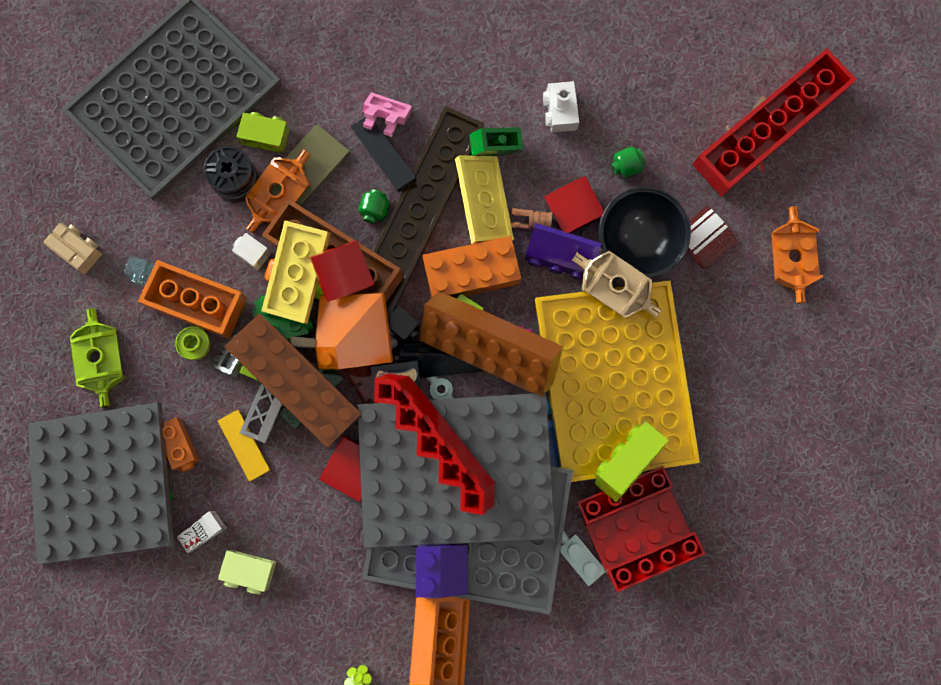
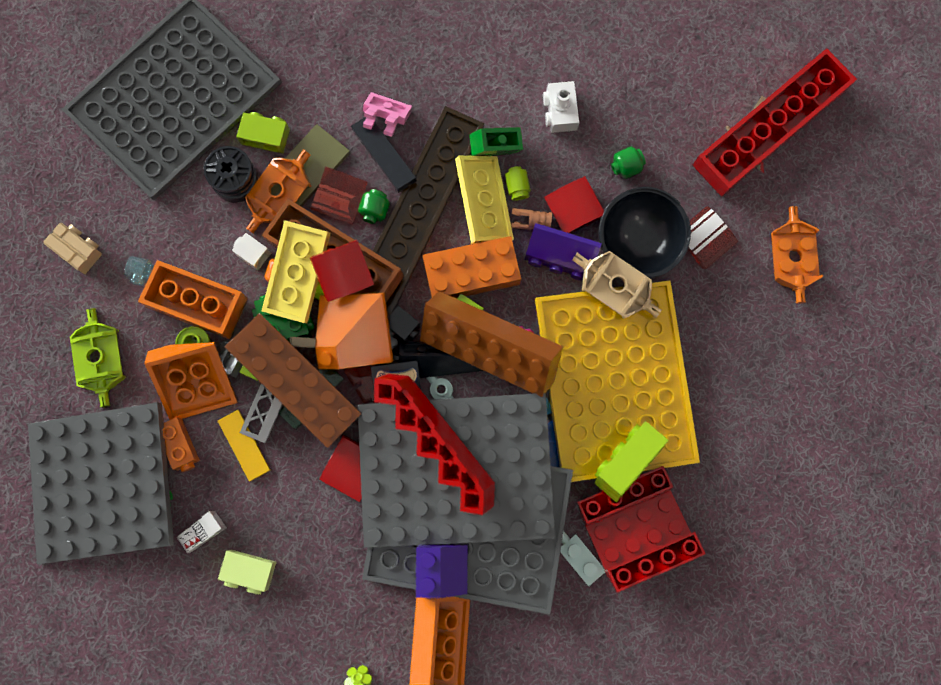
none -> orange slope [144,342,238,420]
none -> clear red slope [311,166,368,224]
none -> lime brick [505,166,530,201]

